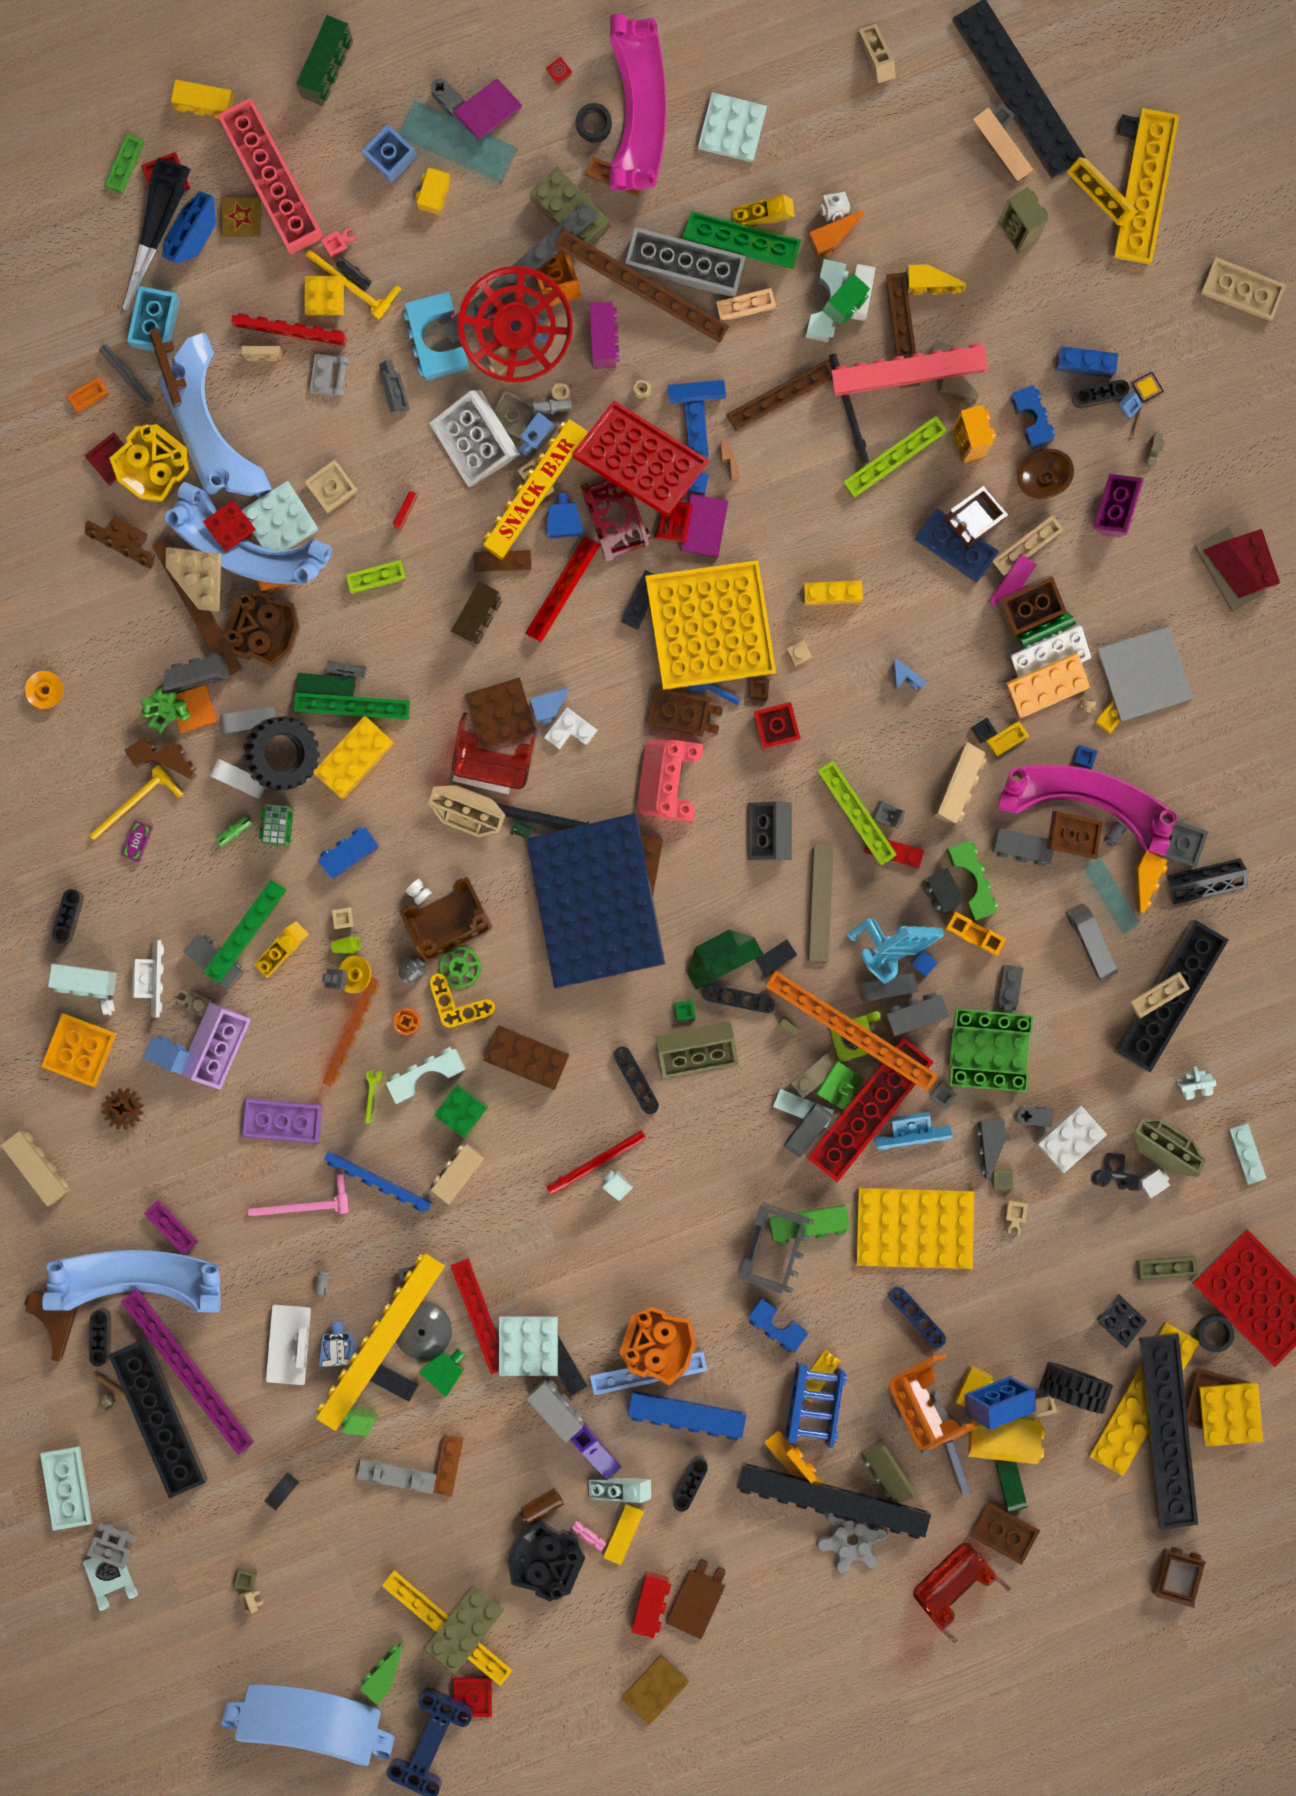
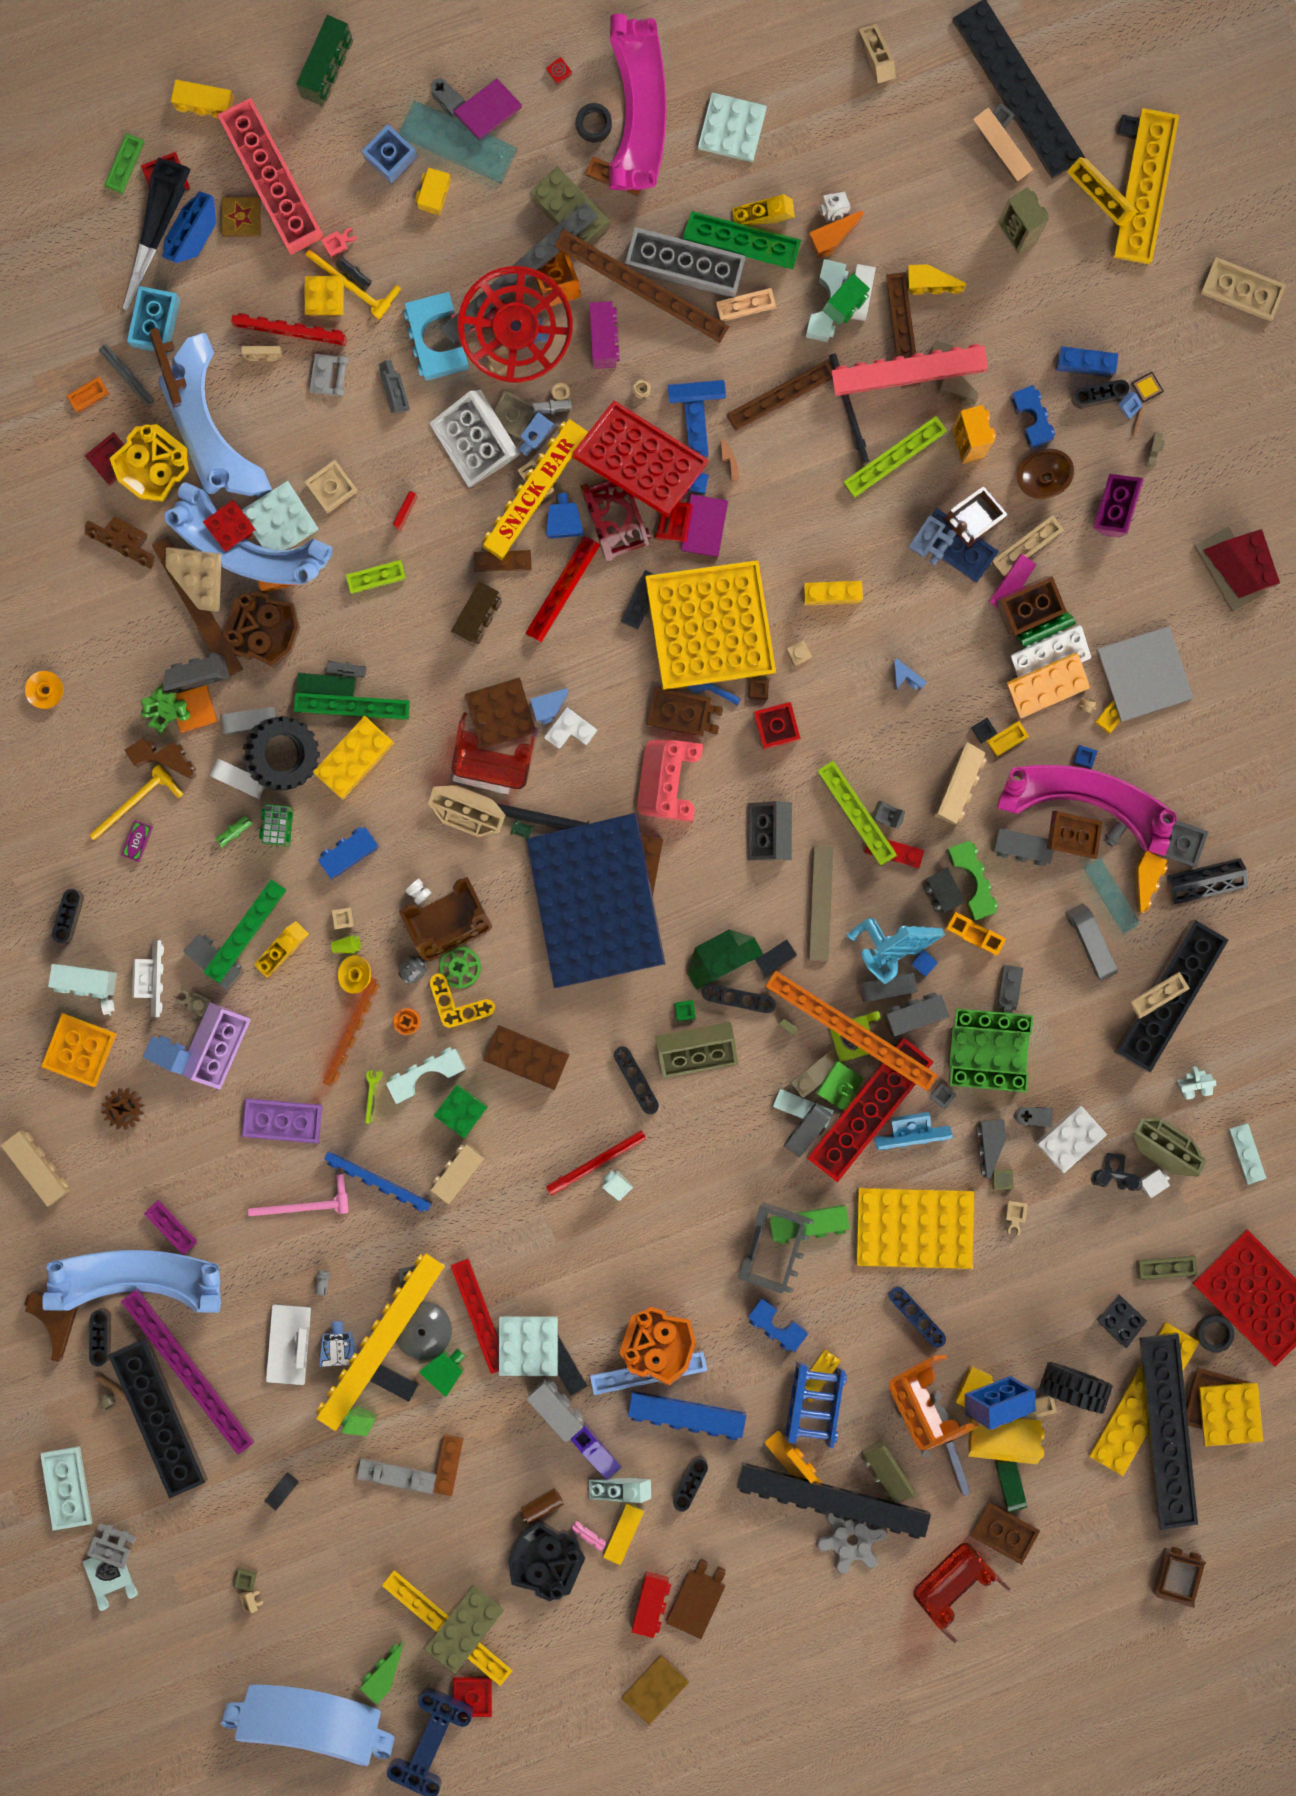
dark grey tile [323,968,347,989] -> none
none -> sand blue plate [908,515,956,566]

